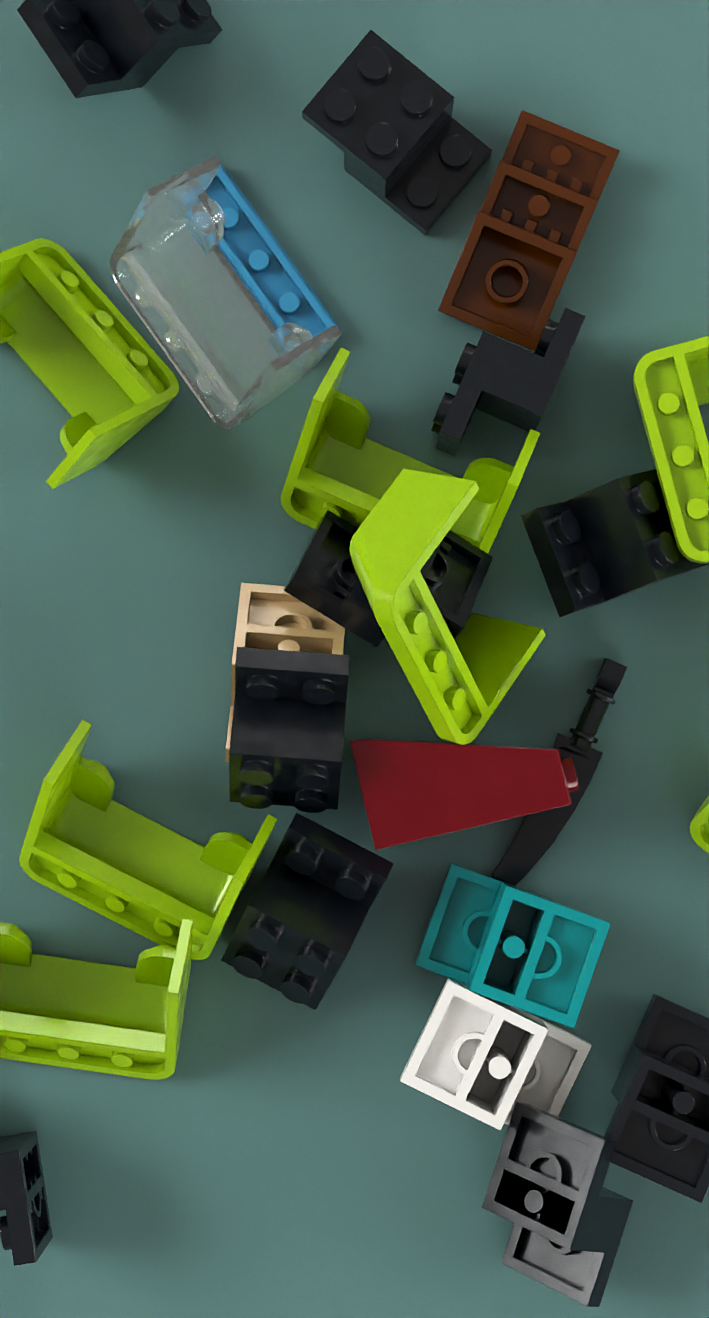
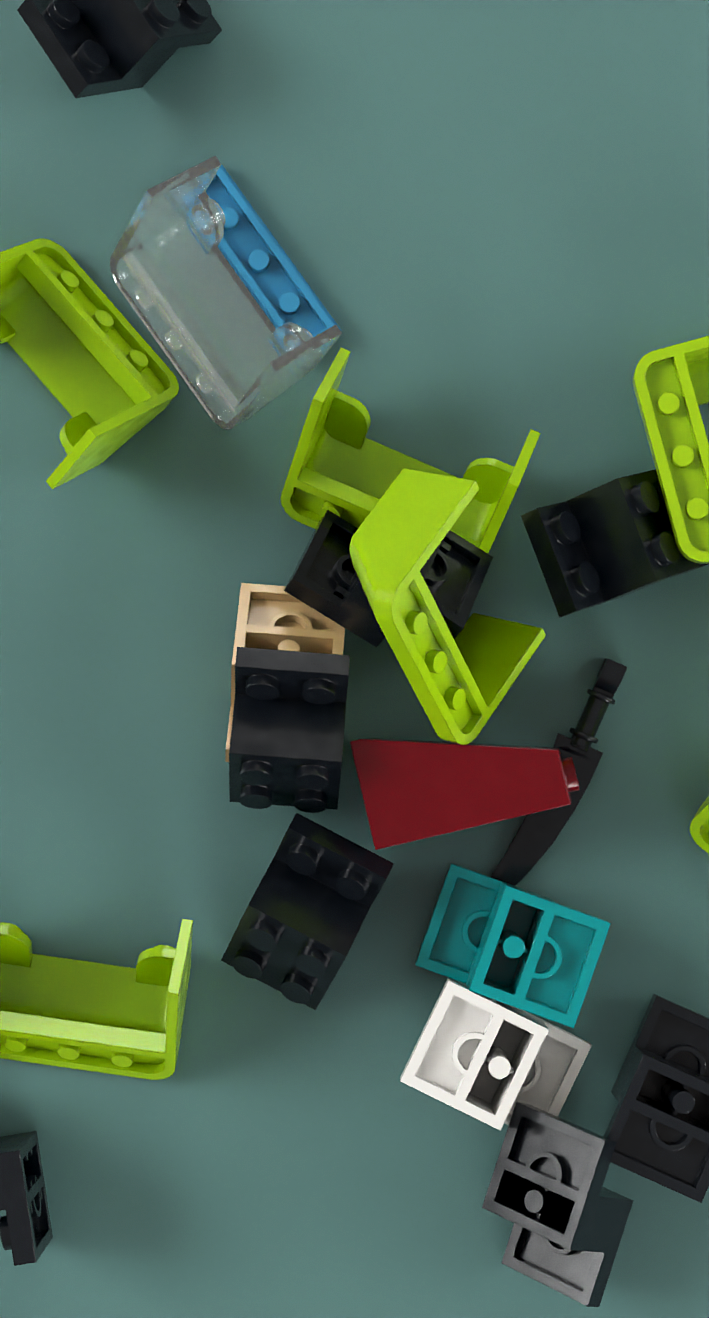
lime windscreen [19,719,278,960] -> none
black bracket [302,30,492,235] -> none
black bracket [431,308,586,456] -> none
reddish brown slope [438,110,620,351] -> none

